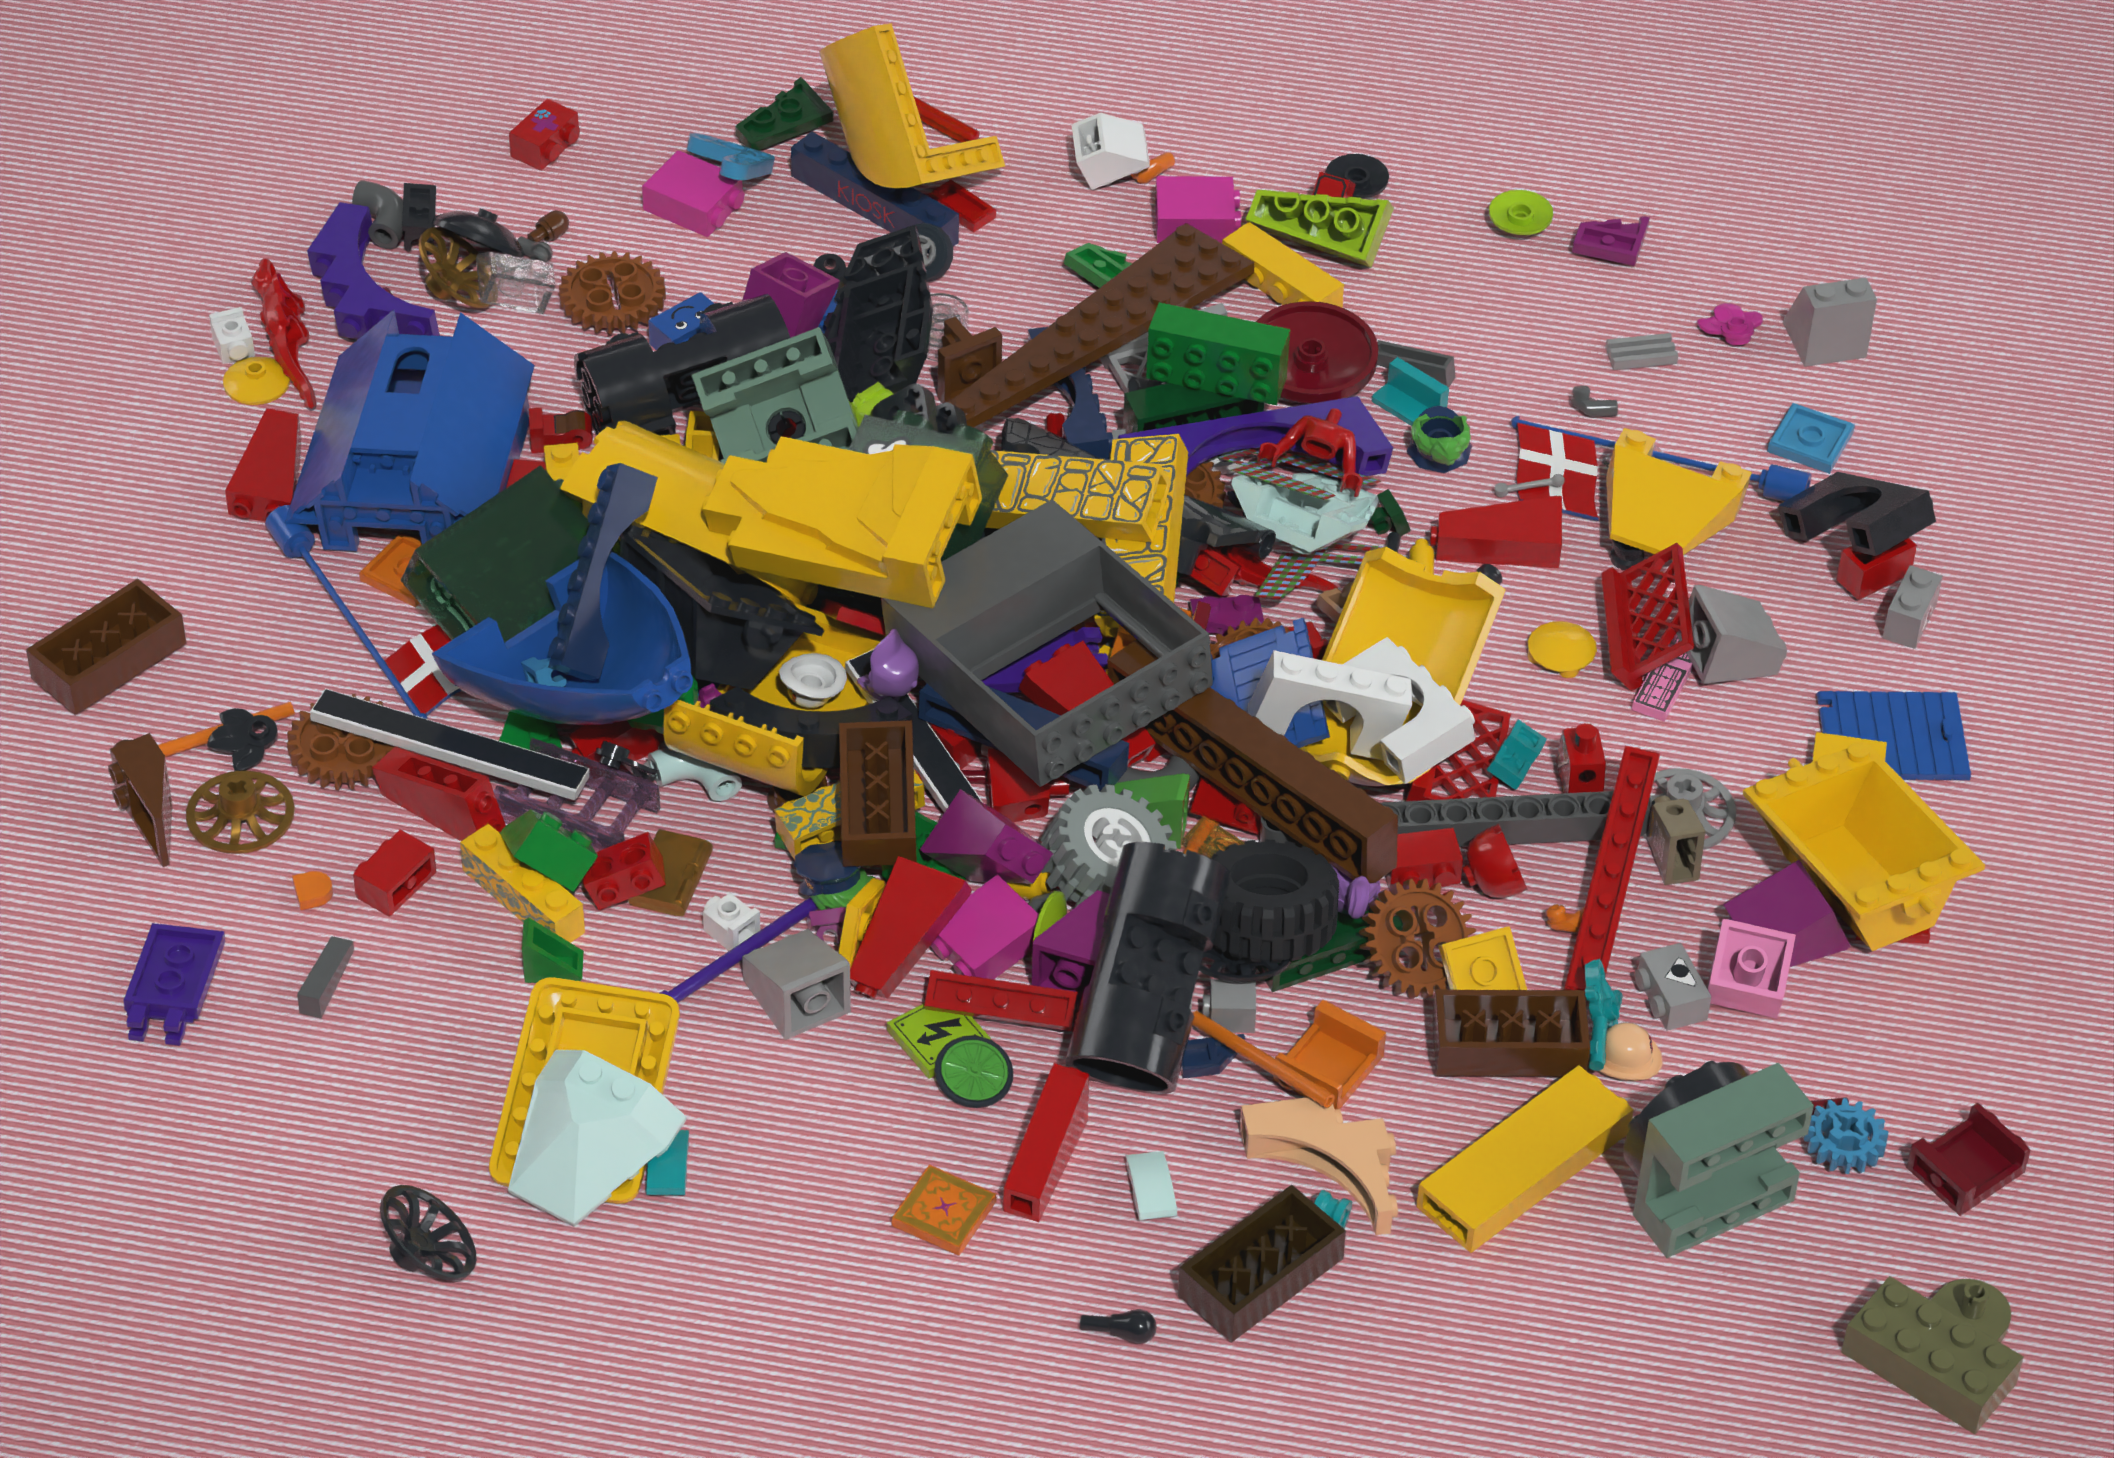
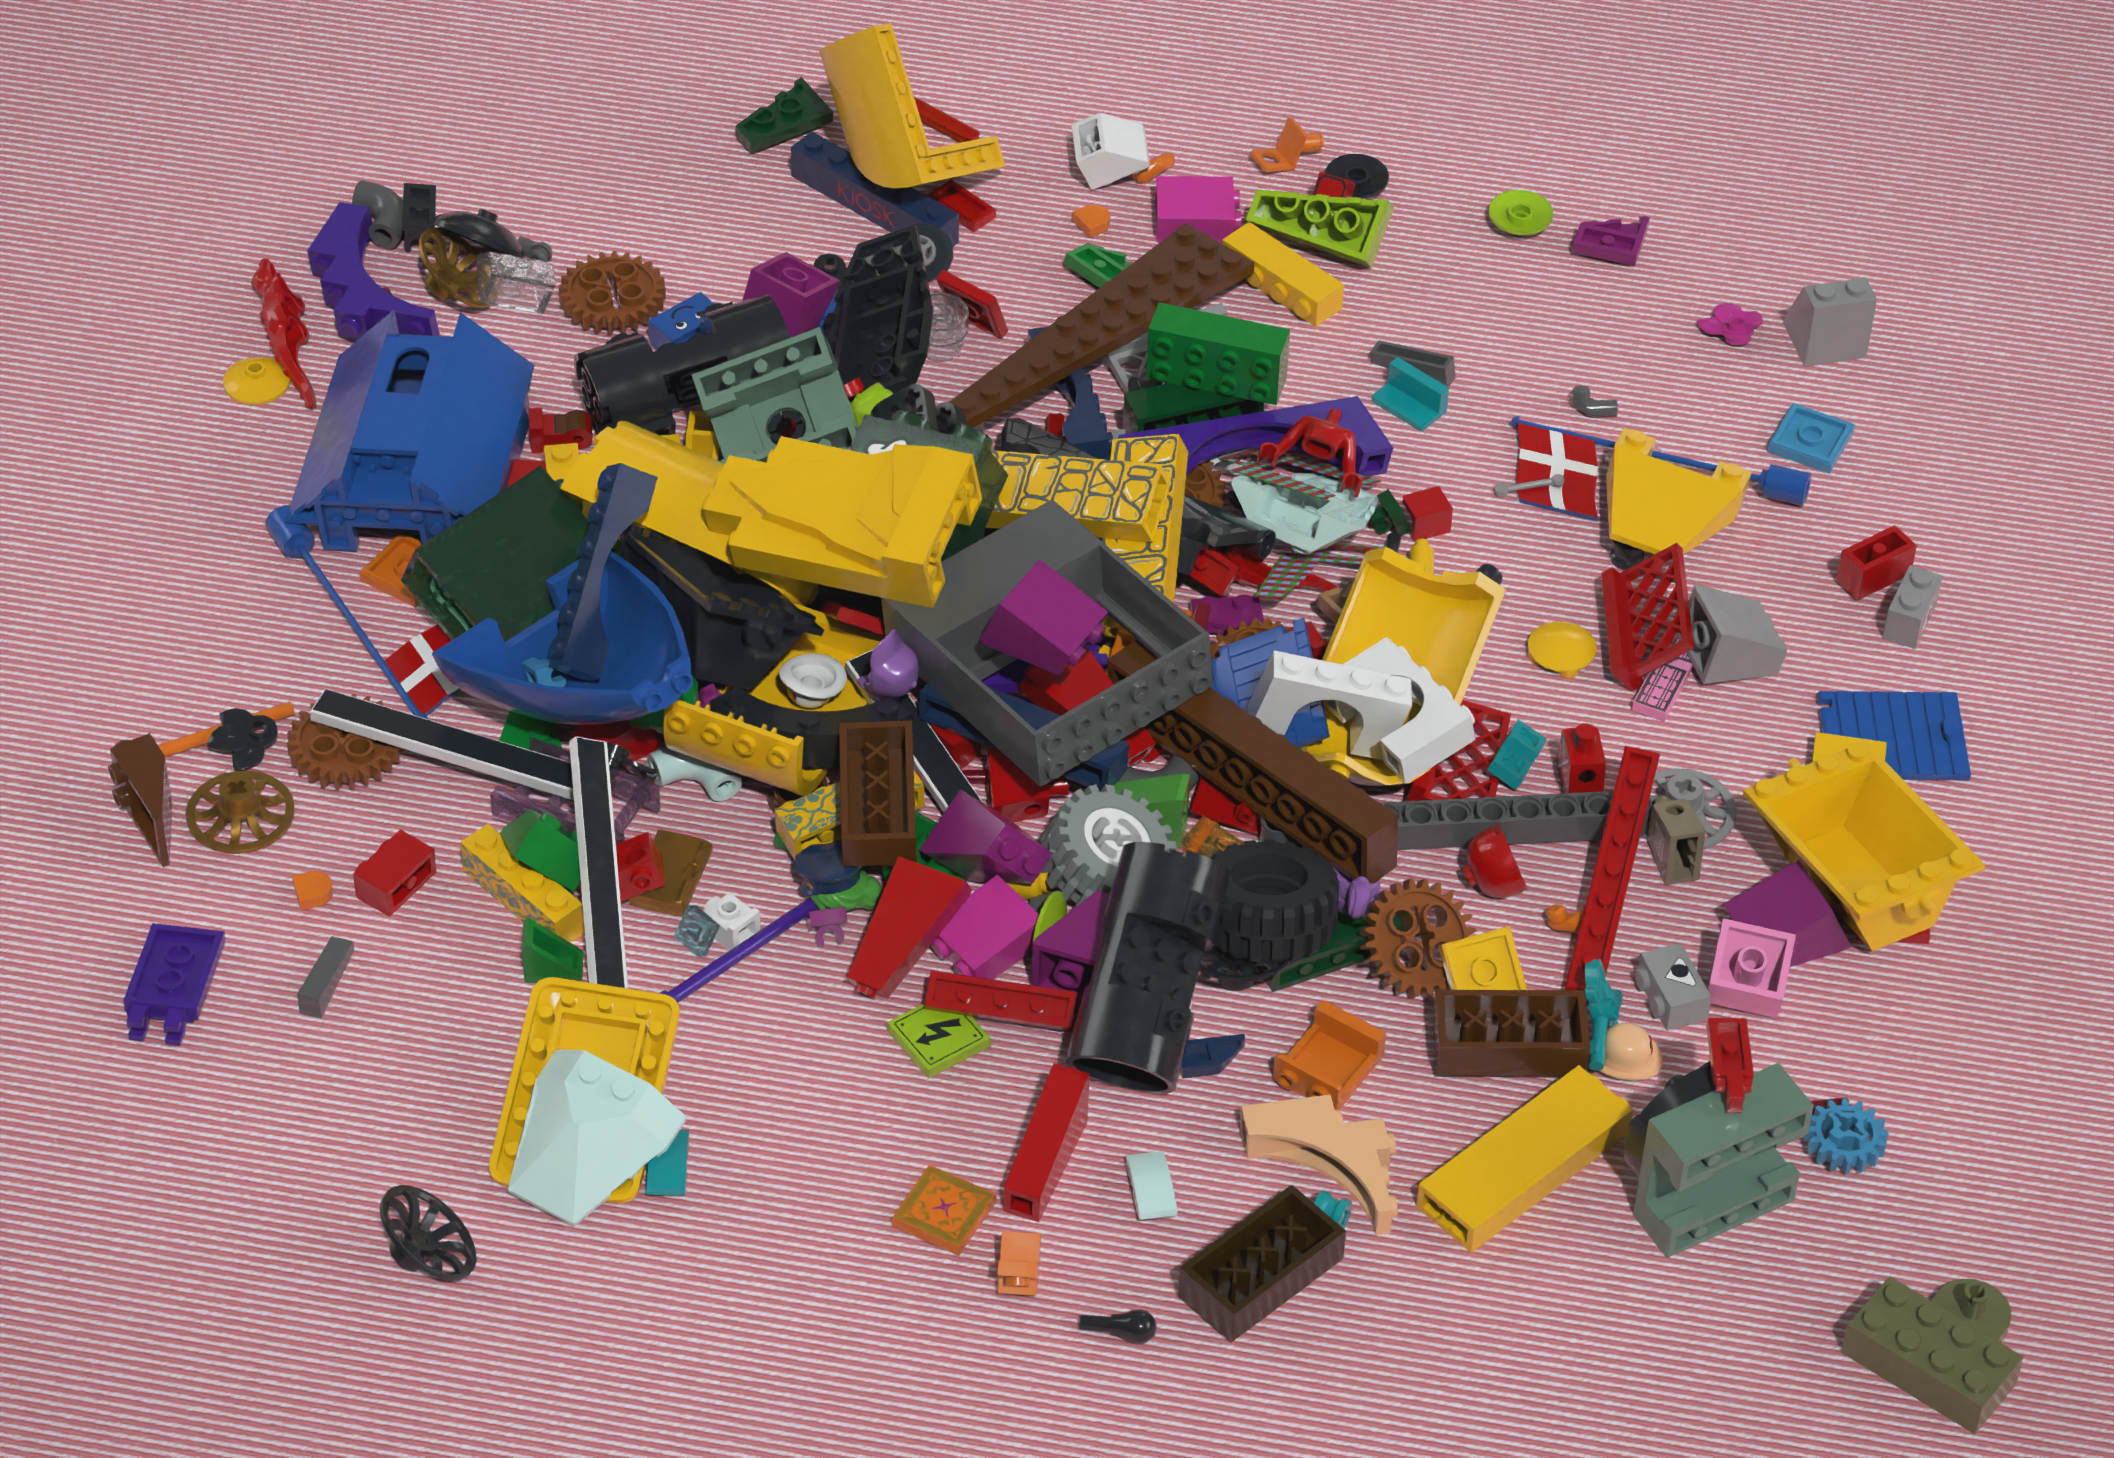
reddish brown brick [26,578,186,715] -> none
white brick [209,307,255,364] -> none
red slope [225,408,302,522] -> none
red slope [372,747,506,841] -> none
red brick [509,98,580,171] -> none
reddish brown cylinder [527,210,569,242] -> none
dark pink brick [642,150,745,237] -> none
dark azure beam [687,133,775,181] -> none
light grey slope [742,929,851,1040] -> none
yellow tile [838,878,886,969] -> none
bright green wheel [935,1035,1014,1108] -> none
reddish brown bracket [938,316,1002,403] -> none
orange piece [1192,1011,1335,1108] -> none
light grey brick [1203,980,1256,1033] -> none
dark red dish [1256,301,1378,403] -> none
red brick [1385,828,1463,891] -> none
piece [1407,406,1472,473] -> none
red slope [1430,496,1562,568] -> none
light grey tile [1606,333,1679,370] -> none
black arch [1778,472,1936,556] -> none
dark red panel [1906,1103,2030,1216] -> none
none -> black tile [569,737,628,989]
none -> clear light blue tile [674,905,720,957]
none -> red tile [844,377,865,399]
none -> red tile [936,270,1009,339]
none -> magenta slope [980,559,1108,675]
none -> orange brick [997,1231,1041,1296]
none -> orange tile [1072,204,1110,238]
none -> orange bracket [1250,118,1324,172]
none -> red panel [1402,486,1453,542]
none -> red hinge [1706,1018,1754,1113]

